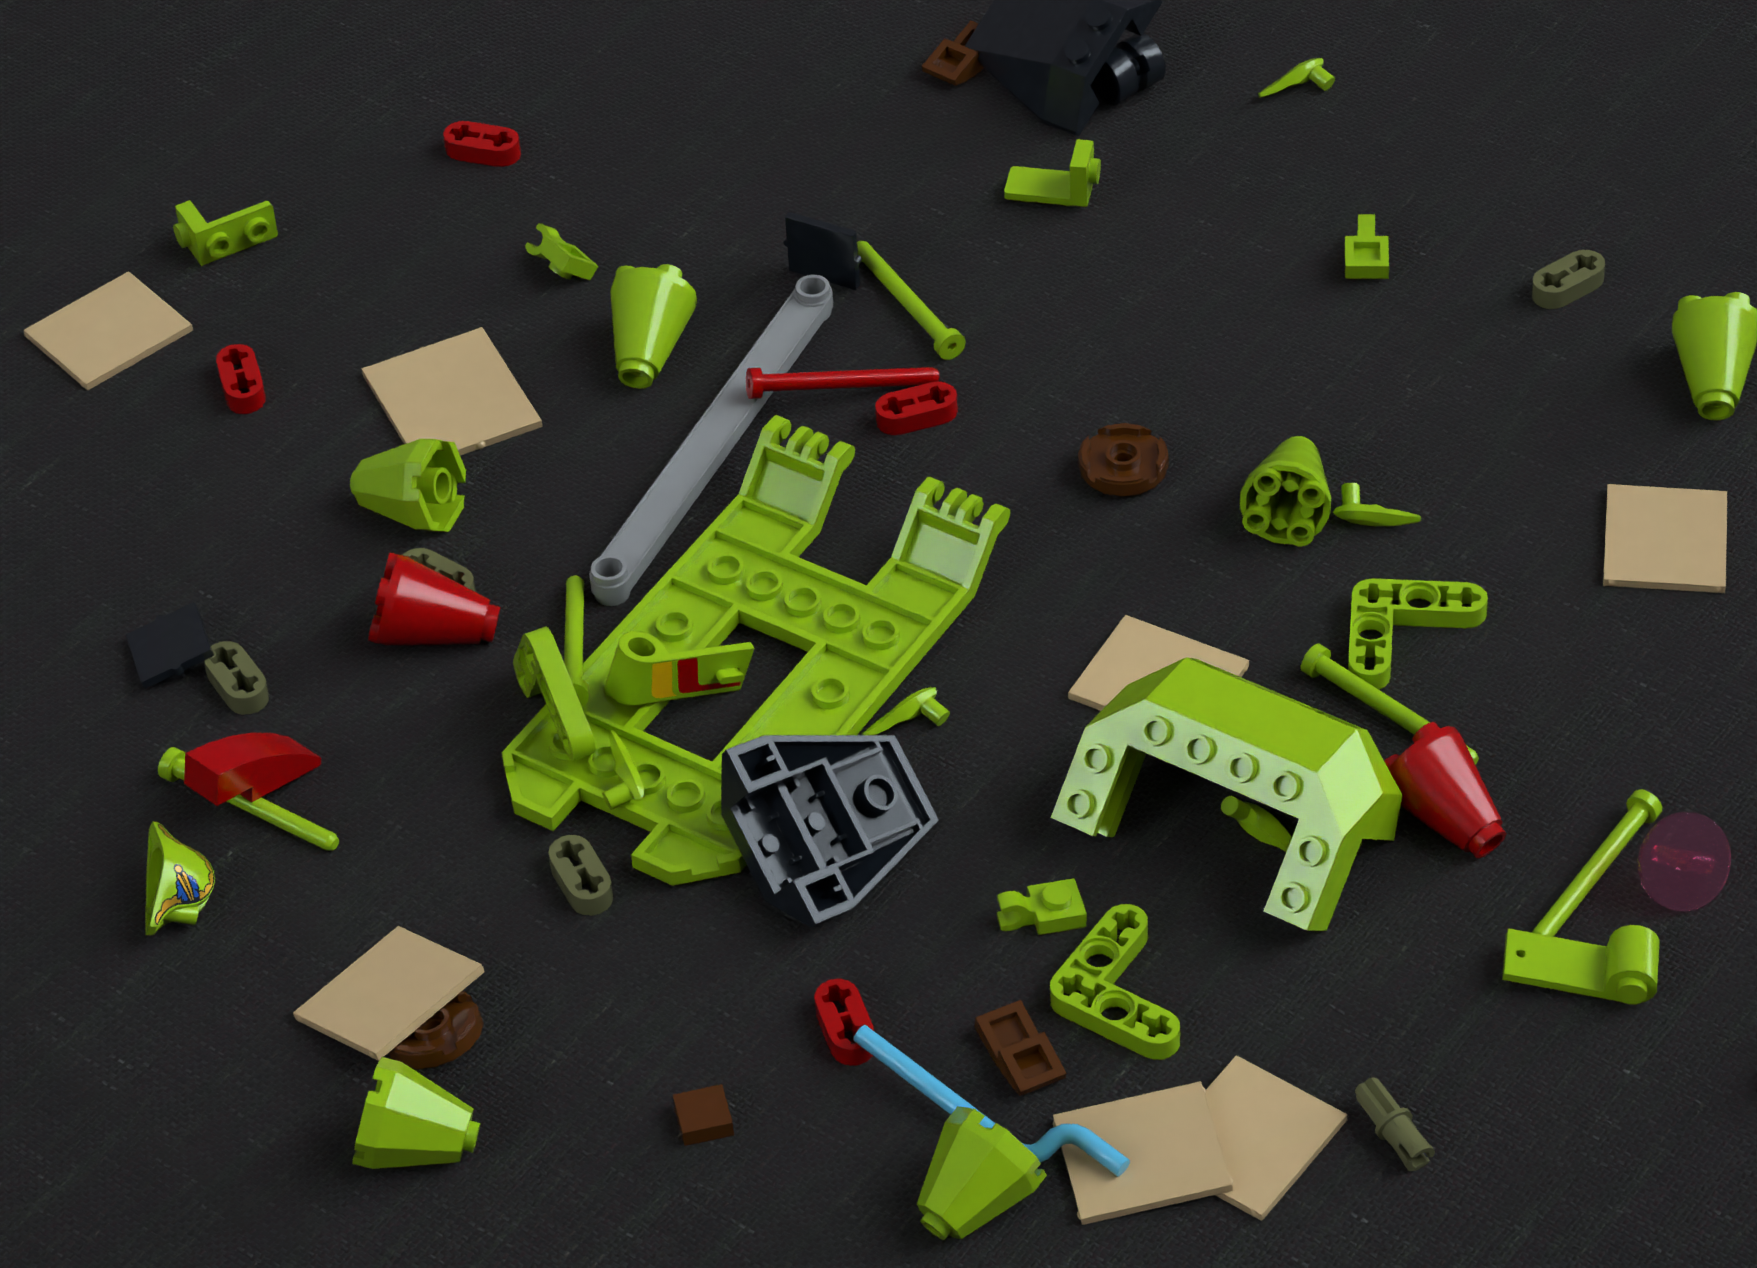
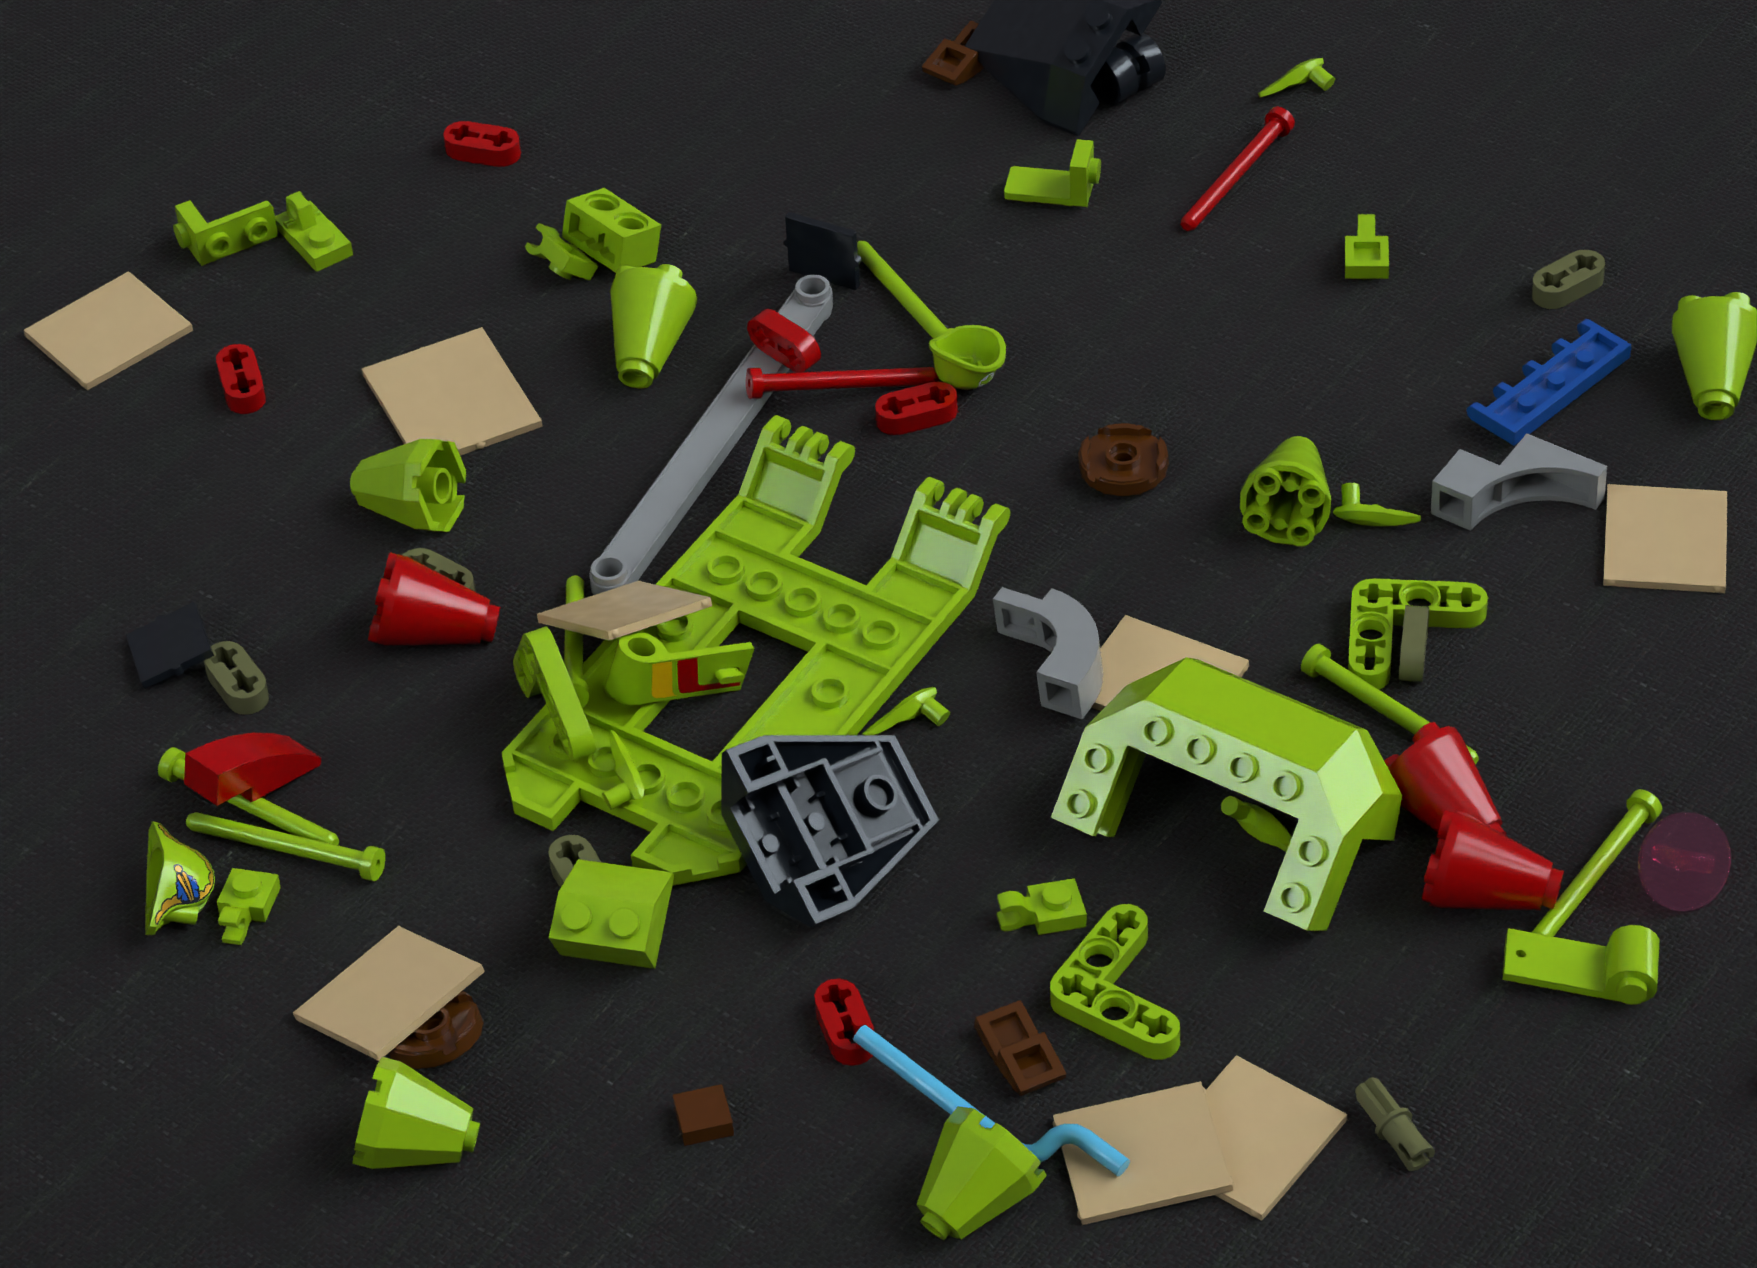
none -> lime bar [186,812,385,881]
none -> lime plate [217,868,281,945]
none -> lime hinge [275,191,353,272]
none -> tan piece [537,581,712,640]
none -> lime slope [549,859,675,969]
none -> lime brick [562,188,661,273]
none -> red beam [747,309,821,373]
none -> lime helmet [929,325,1006,390]
none -> light grey arch [993,587,1103,719]
none -> red bar [1181,106,1295,231]
none -> olive beam [1399,605,1429,682]
none -> red cone [1422,810,1564,911]
none -> light grey arch [1431,433,1607,531]
none -> blue hinge [1466,319,1631,446]

